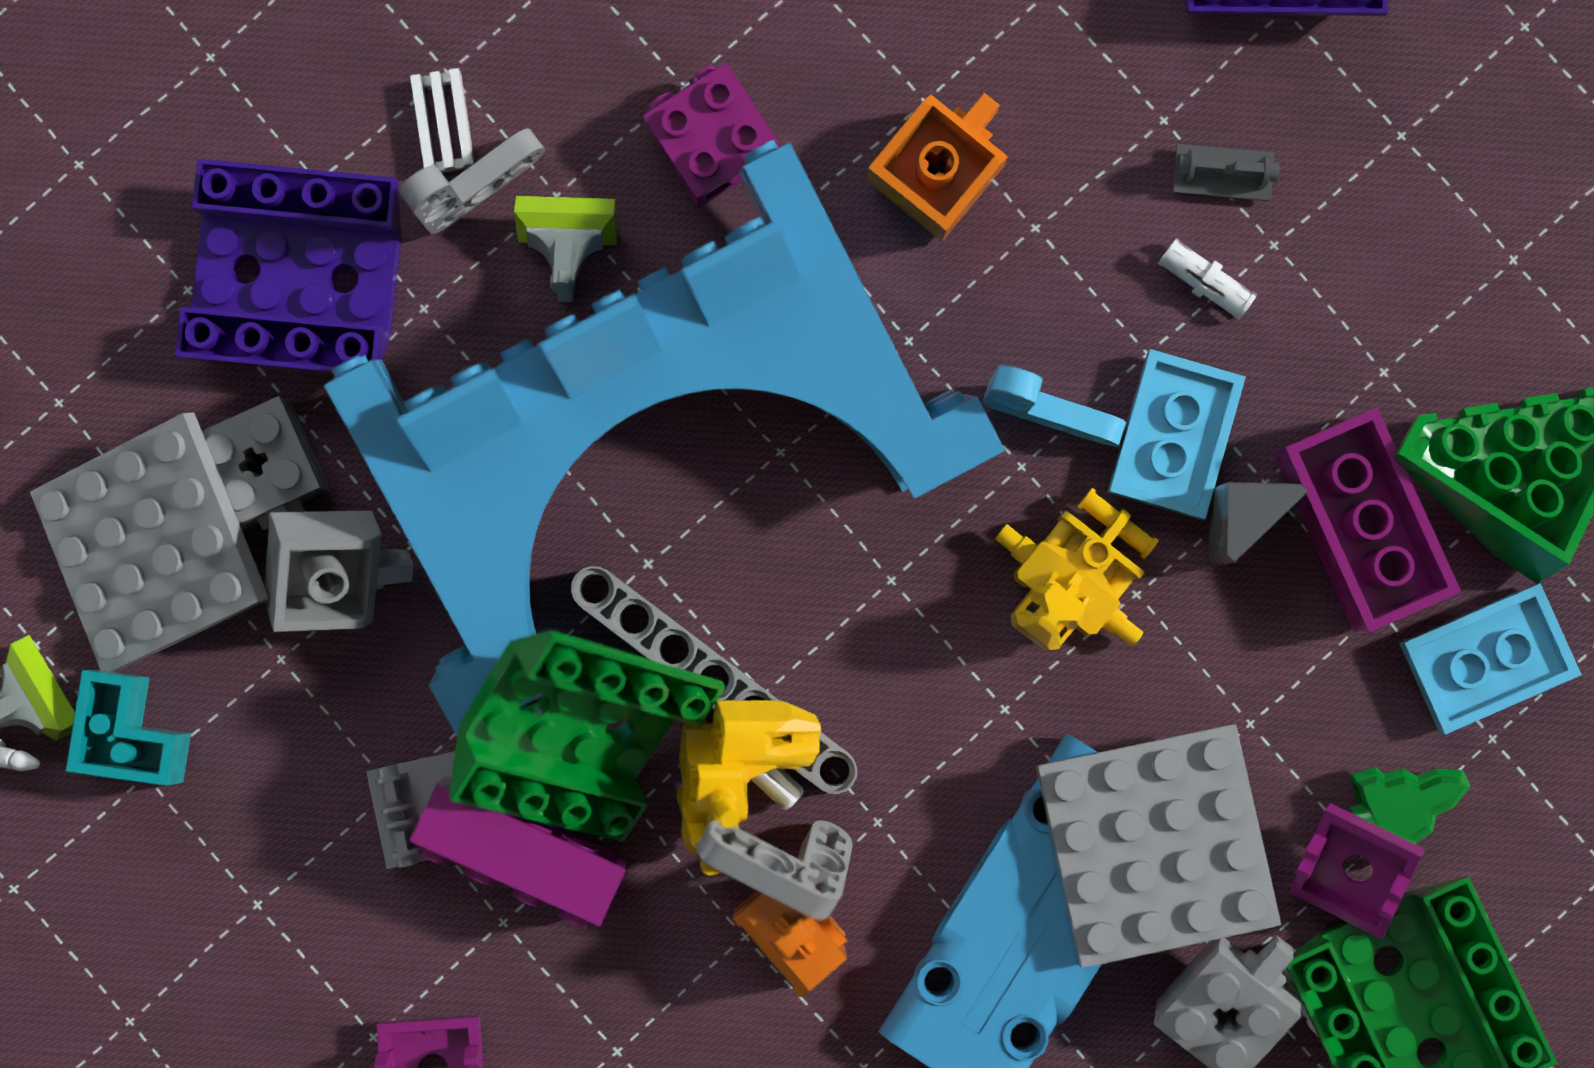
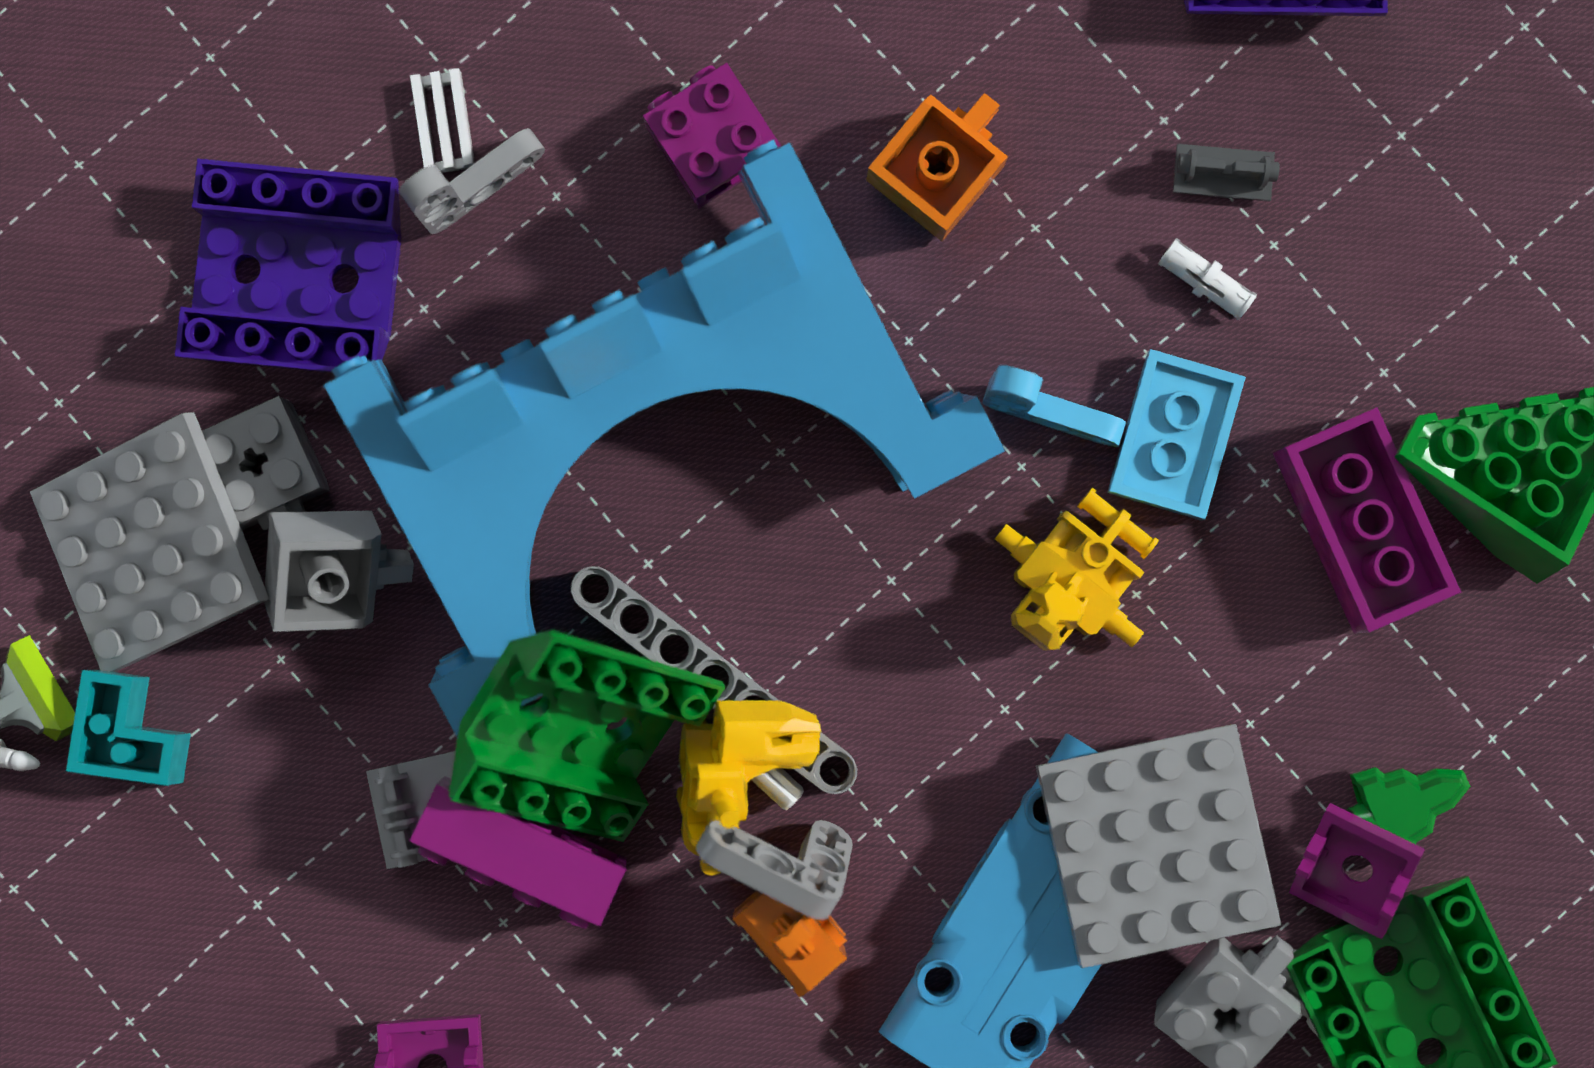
piece [514,196,618,302] -> none
dark grey slope [1208,482,1308,567] -> none
medium azure plate [1399,583,1582,735] -> none

